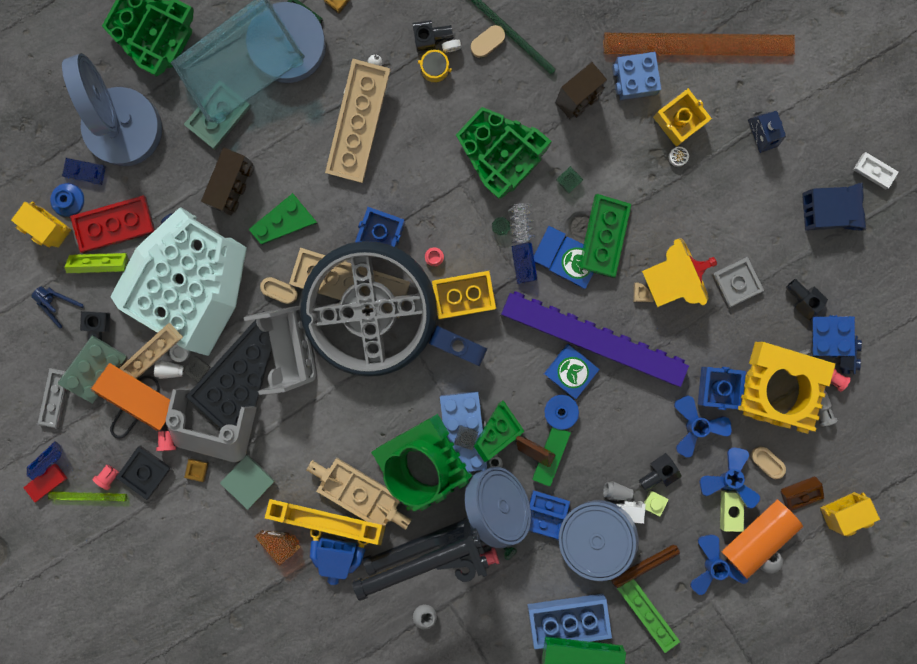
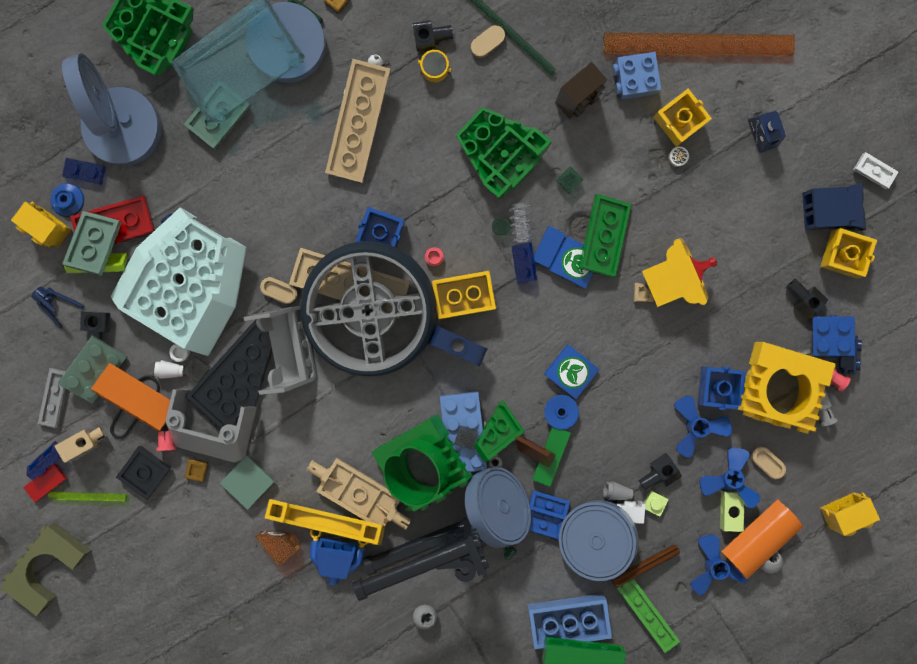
coral bush [92,465,119,490] -> none
tan tile [120,323,183,379] -> none
dark brown brick [201,147,254,216] -> none
green wing [249,193,318,245] -> none
white tile [442,40,462,53] -> none
coral bush [480,547,500,565] -> none
dark purple brick [501,291,689,387] -> none
light grey tile [712,257,764,308] -> none
reddish brown slope [781,476,824,511] -> none
none -> olive arch [0,523,91,616]
none -> tan torso [54,427,106,463]
none -> sand green plate [62,211,121,276]
none -> yellow brick [820,228,877,279]

